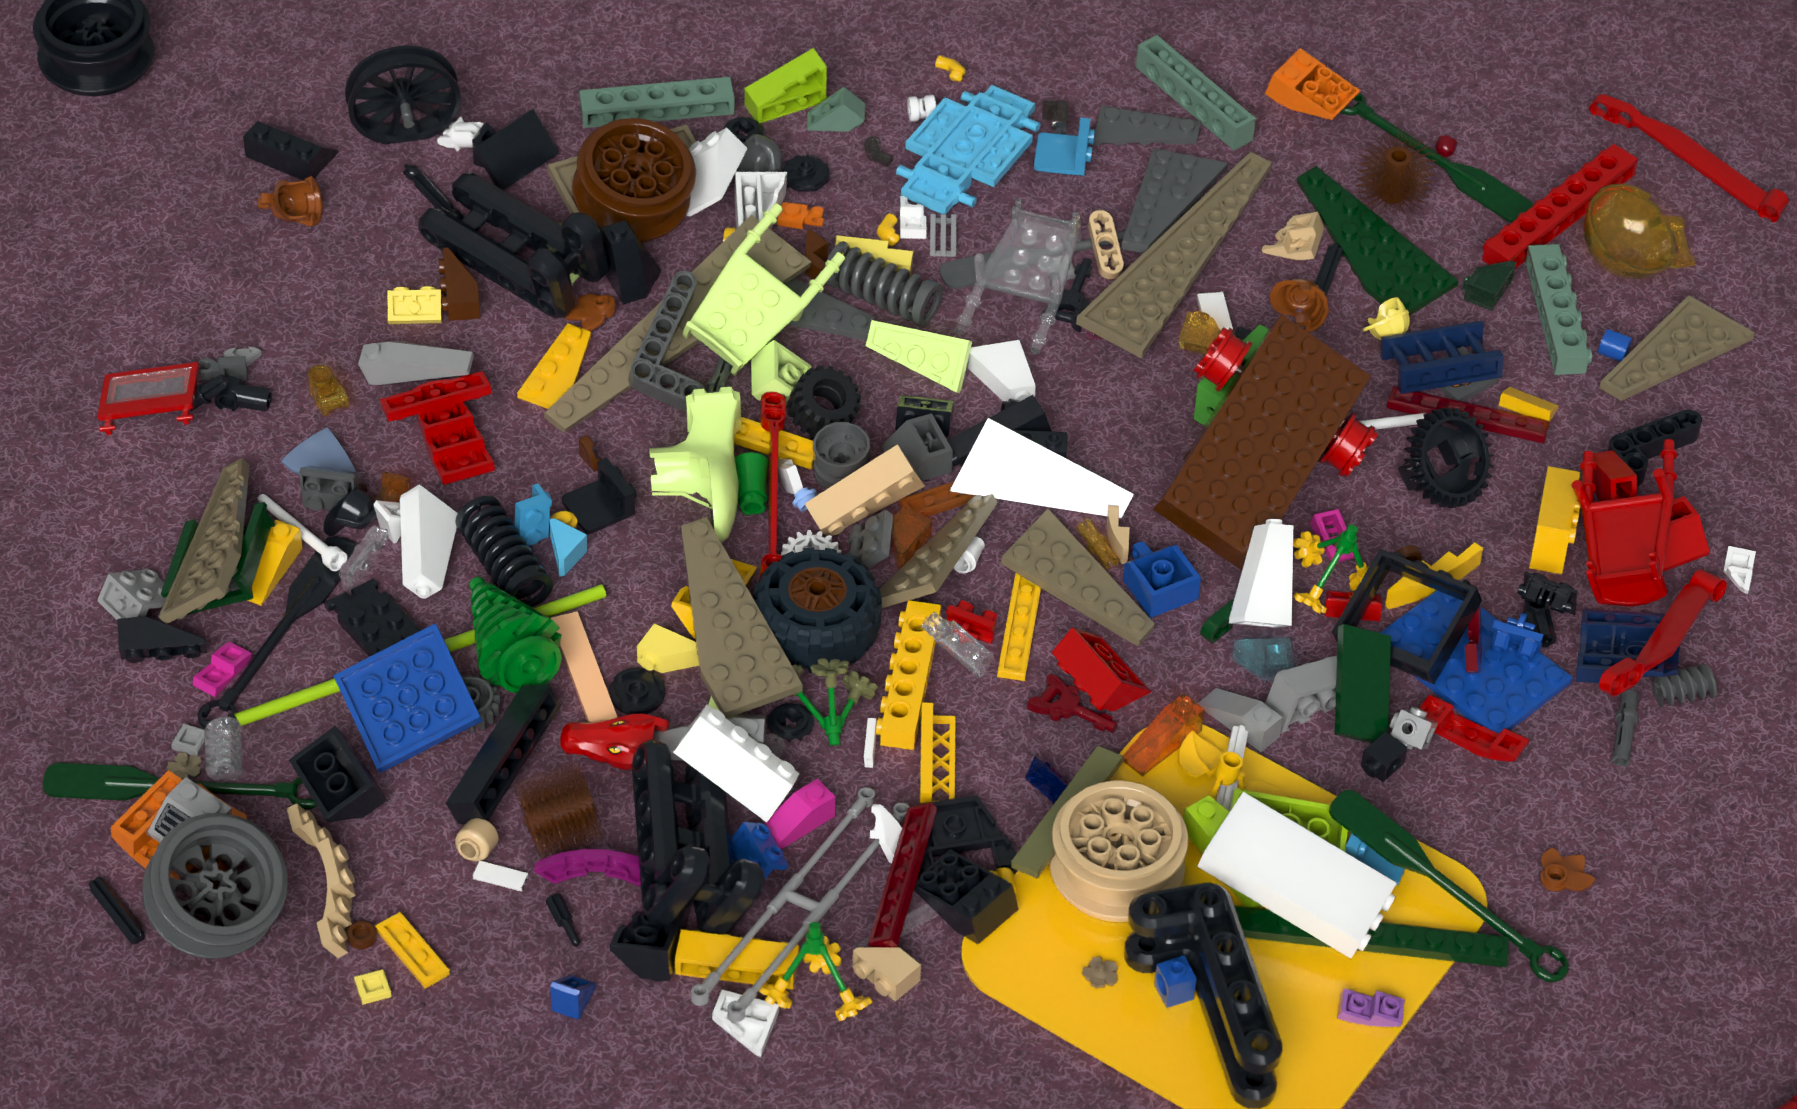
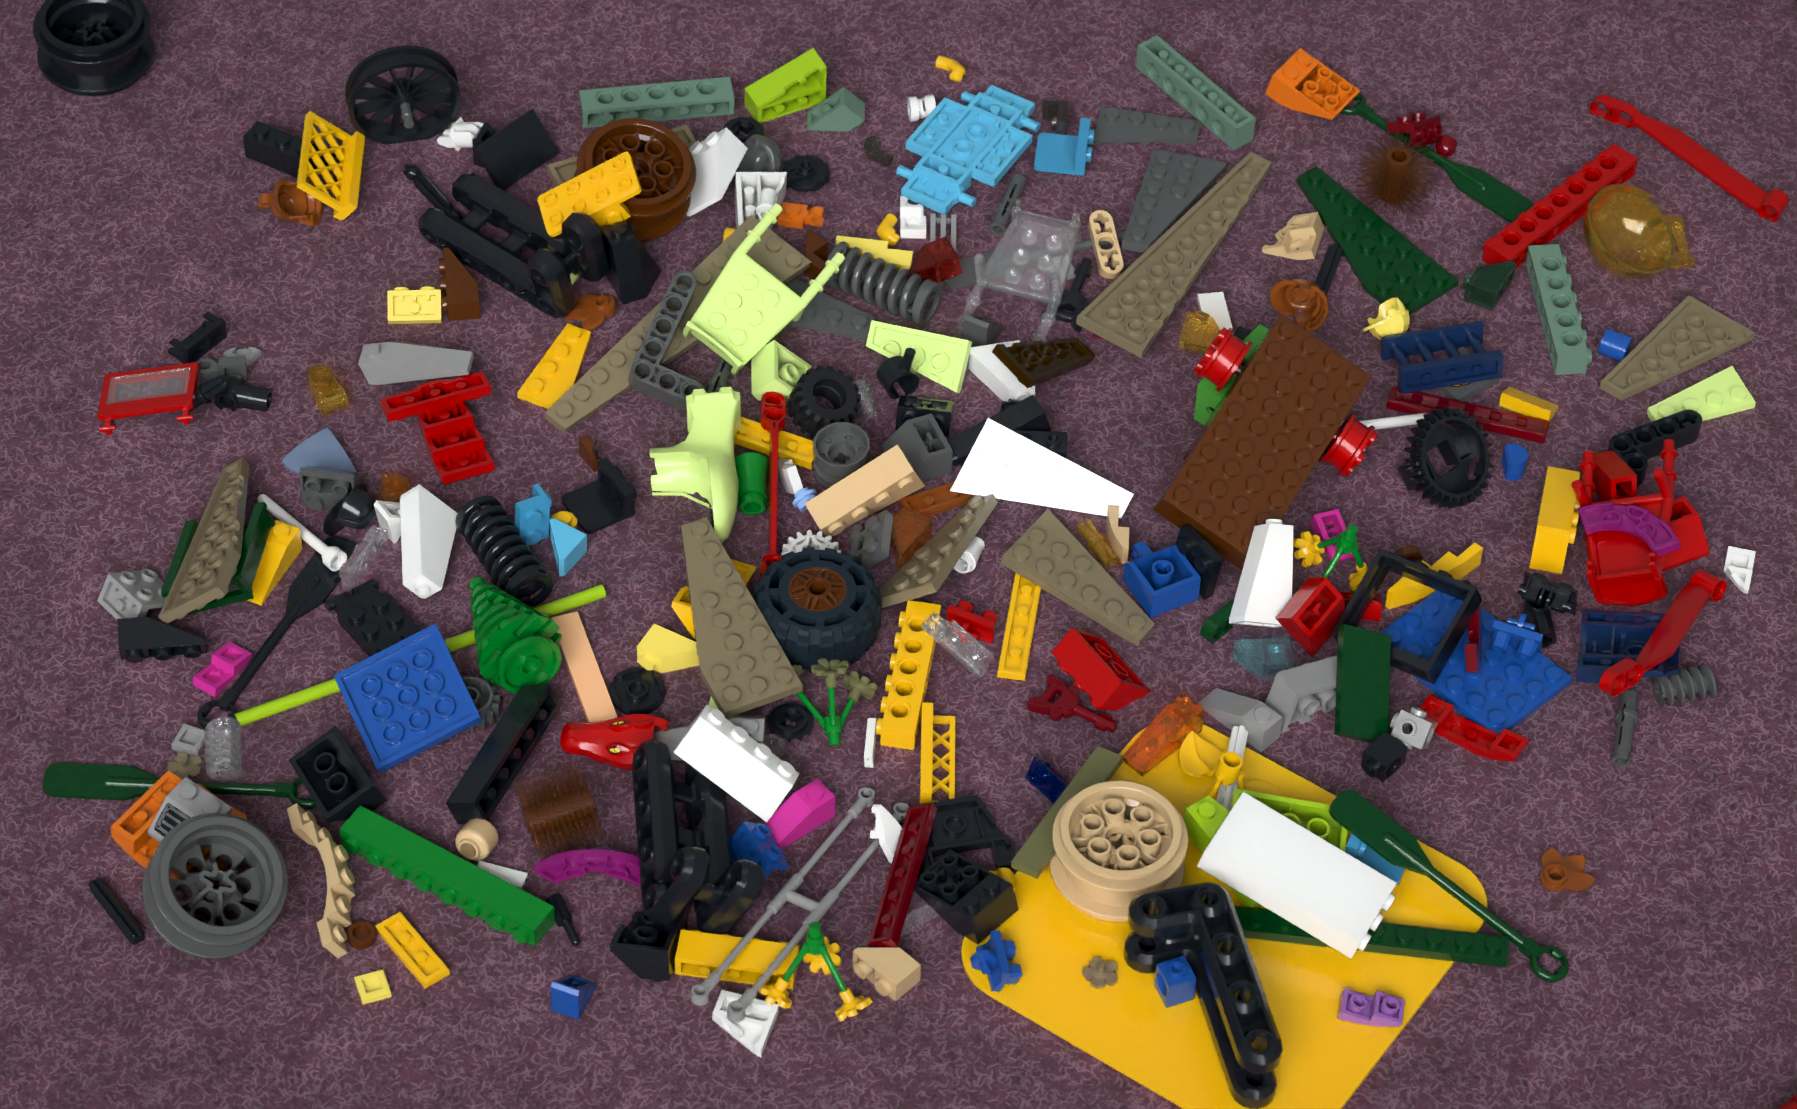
none -> black hinge [168,312,227,364]
none -> yellow fence [297,111,365,220]
none -> green brick [340,805,555,947]
none -> yellow bracket [538,152,641,237]
none -> white pin [756,188,777,219]
none -> clear cone [852,380,878,420]
none -> black piece [876,348,919,399]
none -> clear red slope [909,236,962,283]
none -> dark grey slope [963,314,1005,347]
none -> blue hips [970,930,1022,992]
none -> dark grey pin [989,174,1027,236]
none -> dark brown wing [992,338,1095,388]
none -> black wing [1176,524,1224,600]
none -> red slope [1275,577,1345,657]
none -> dark red bracket [1387,111,1442,148]
none -> blue brick [1501,444,1528,481]
none -> magenta tile [1578,502,1681,556]
none -> yellowish green wing [1647,366,1756,422]

